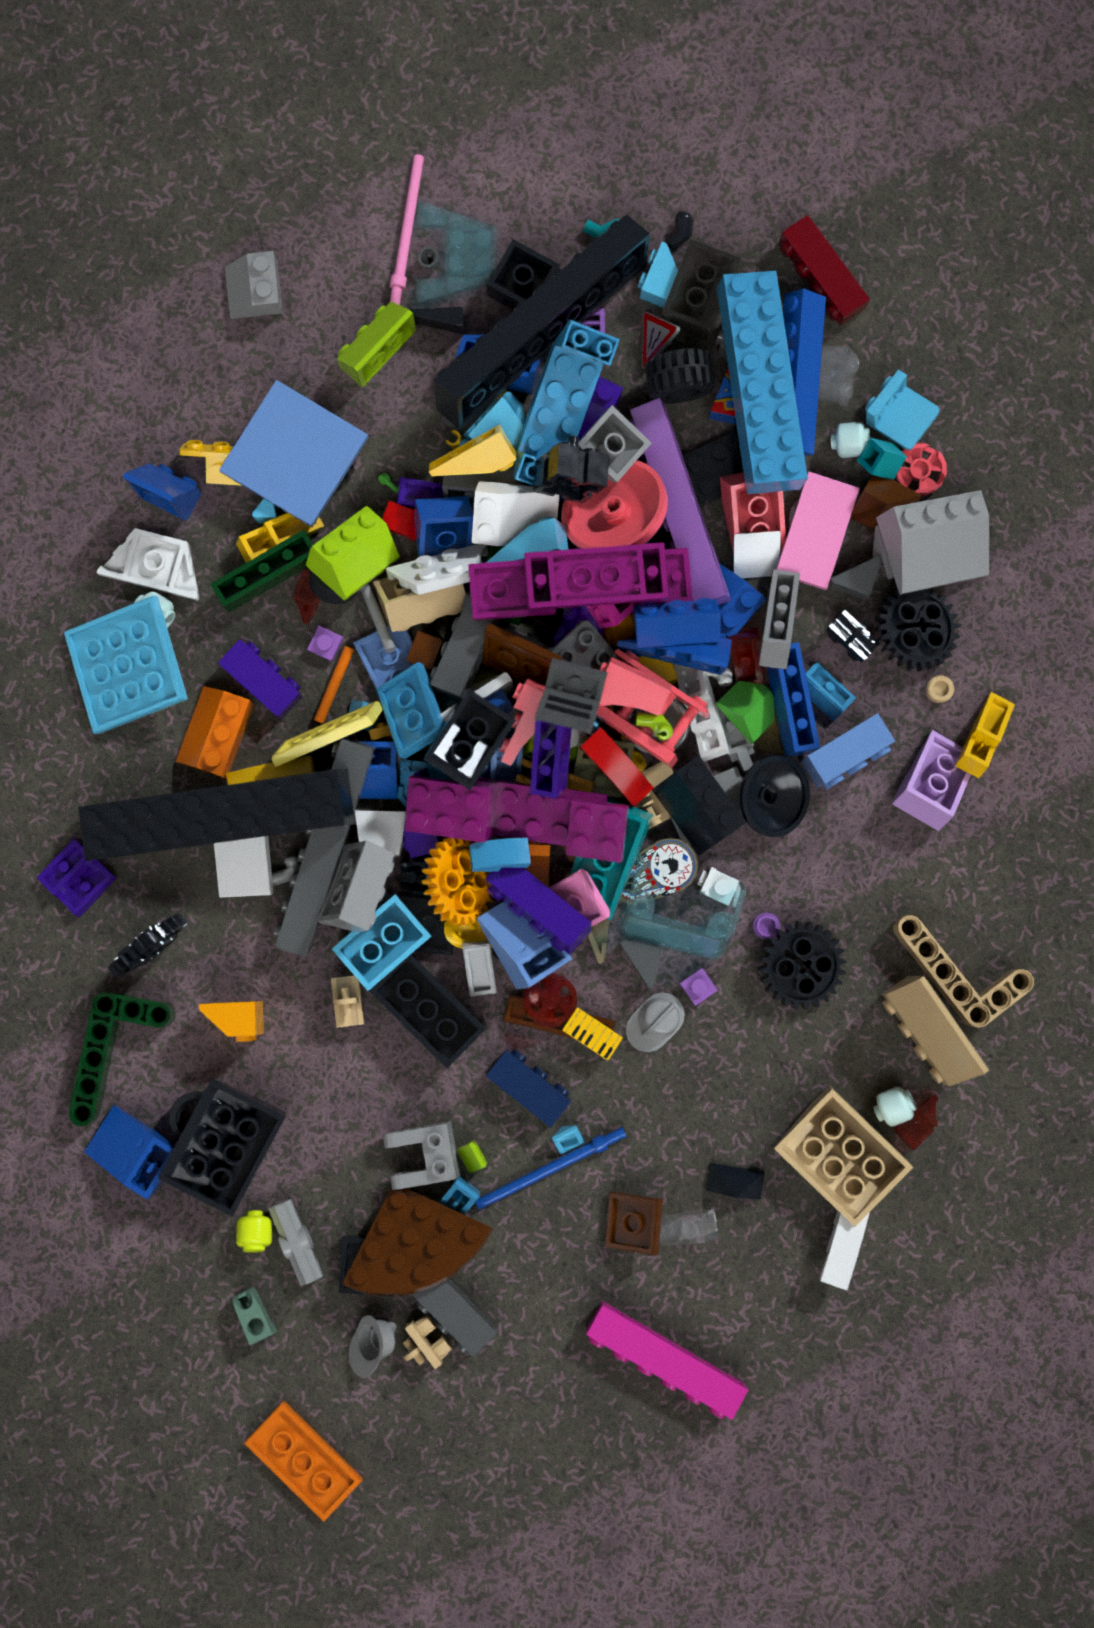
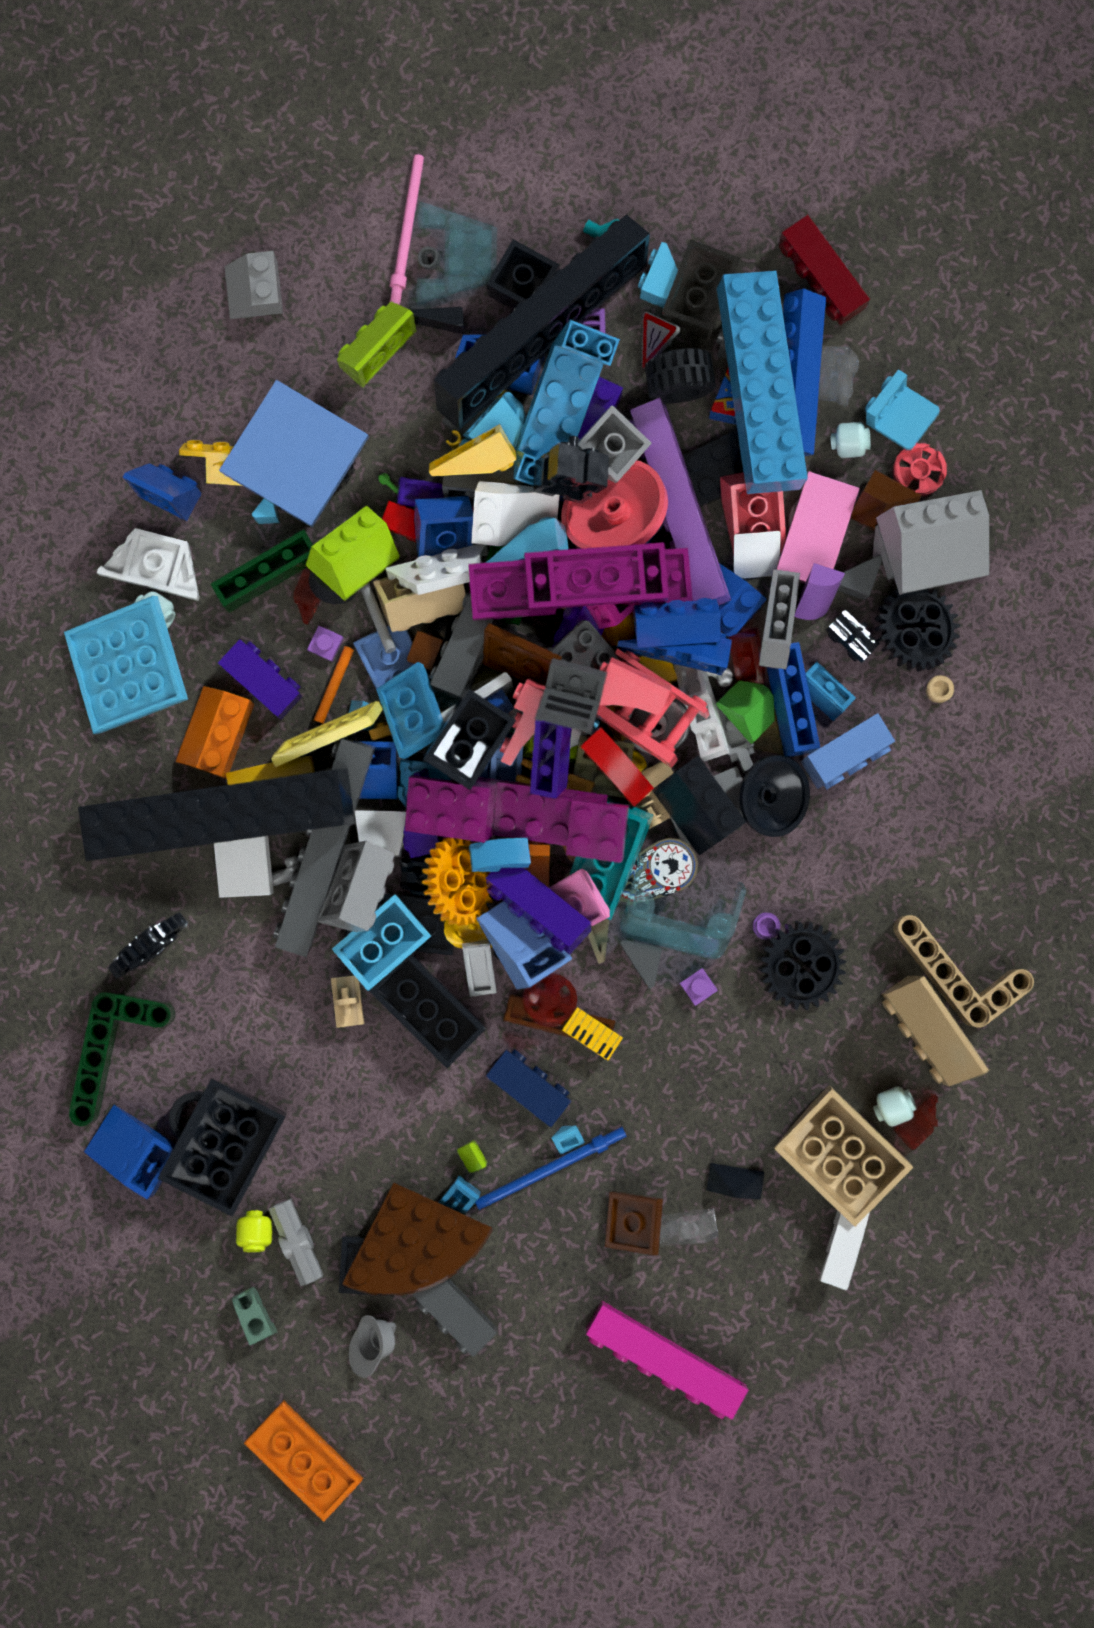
dark purple slope [37,838,117,918] -> none
light orange slope [199,1001,264,1042] -> none
yellow slope [236,513,324,563] -> none
light grey brick [382,1121,461,1190] -> none
tan hips [403,1314,452,1369] -> none
light grey piece [626,992,685,1052] -> none
lime arm [636,712,673,741] -> none
black arm [666,211,693,251] -> none
white bracket [697,867,740,906] -> none
teal brick [857,438,907,480] -> none
lavender slope [892,730,971,831] -> none
yellow slope [955,692,1015,778] -> none
none -> medium lavender brick [794,563,845,620]

